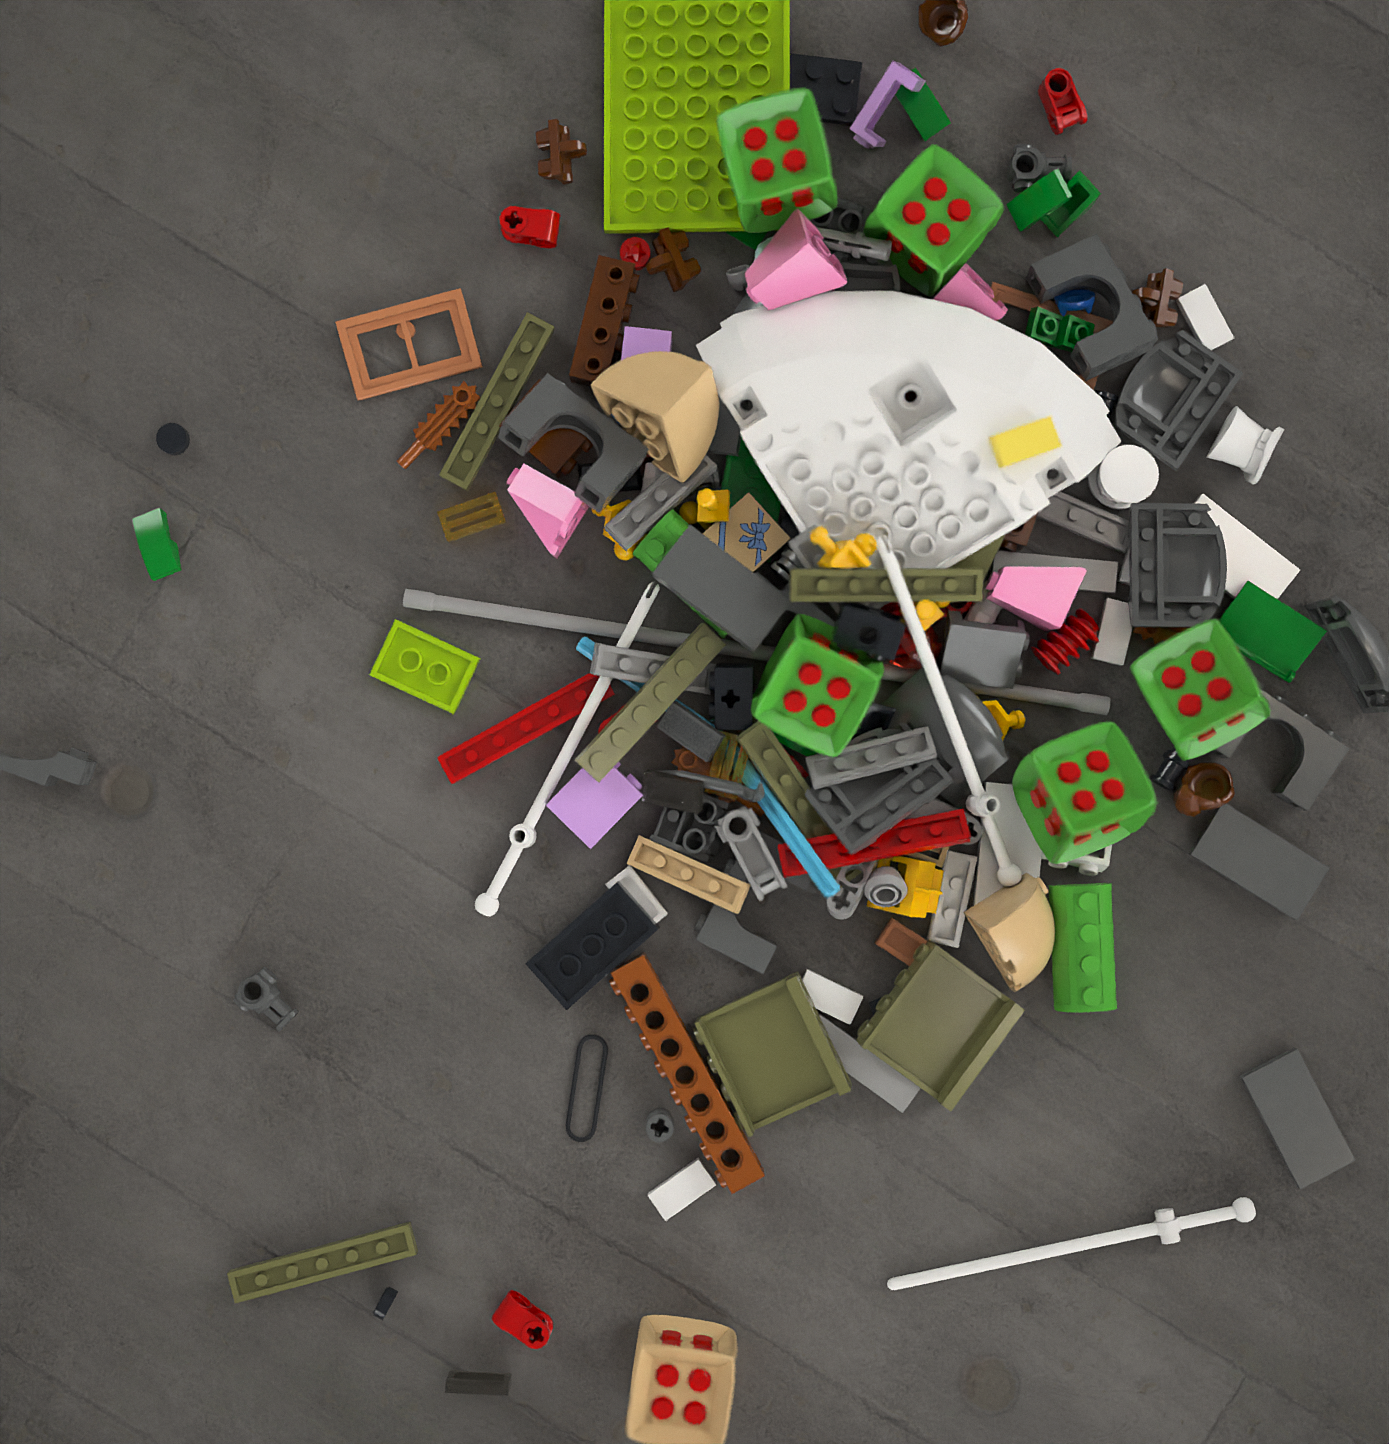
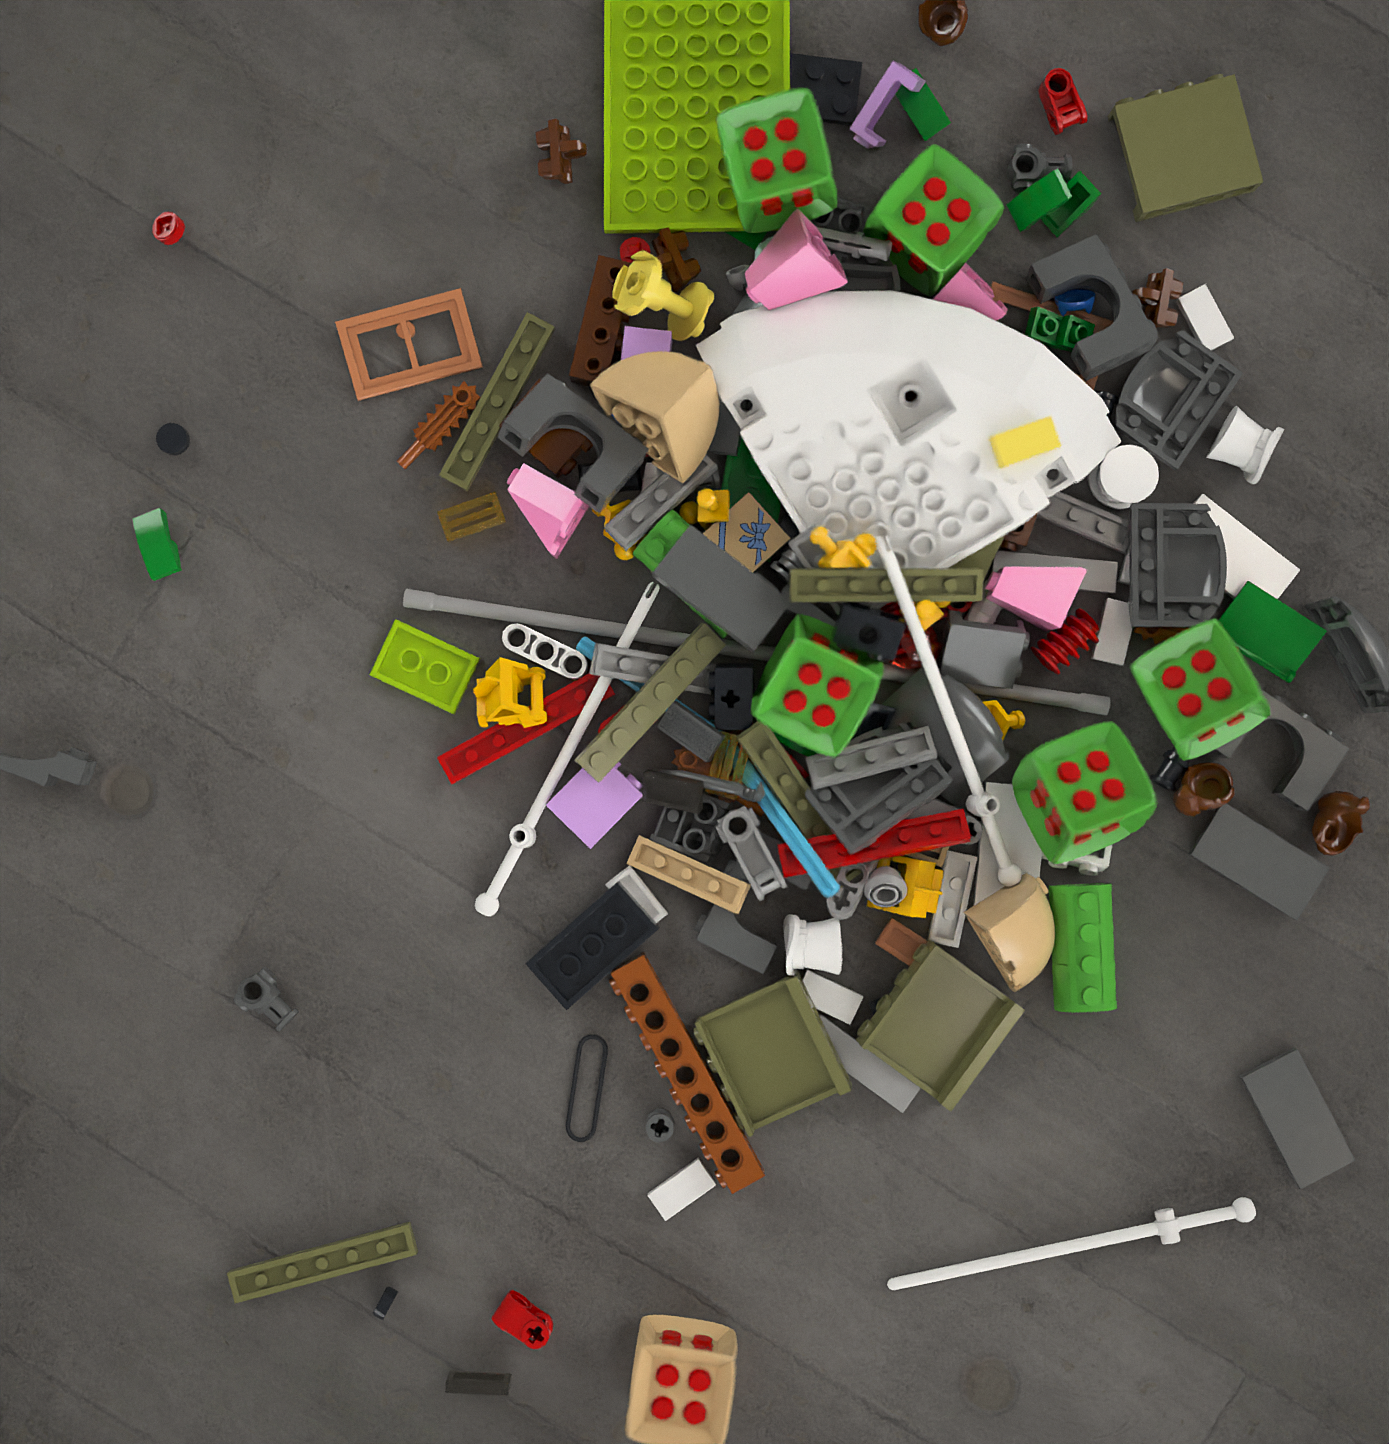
red piece [500,206,561,248] -> none
none -> red tile [152,212,185,245]
none -> yellow piece [473,657,547,728]
none -> white beam [502,623,588,680]
none -> light yellow piece [612,251,714,341]
none -> white hat [783,914,842,976]
none -> olive panel [1107,74,1264,222]
none -> reddish brown hair [1312,791,1369,856]

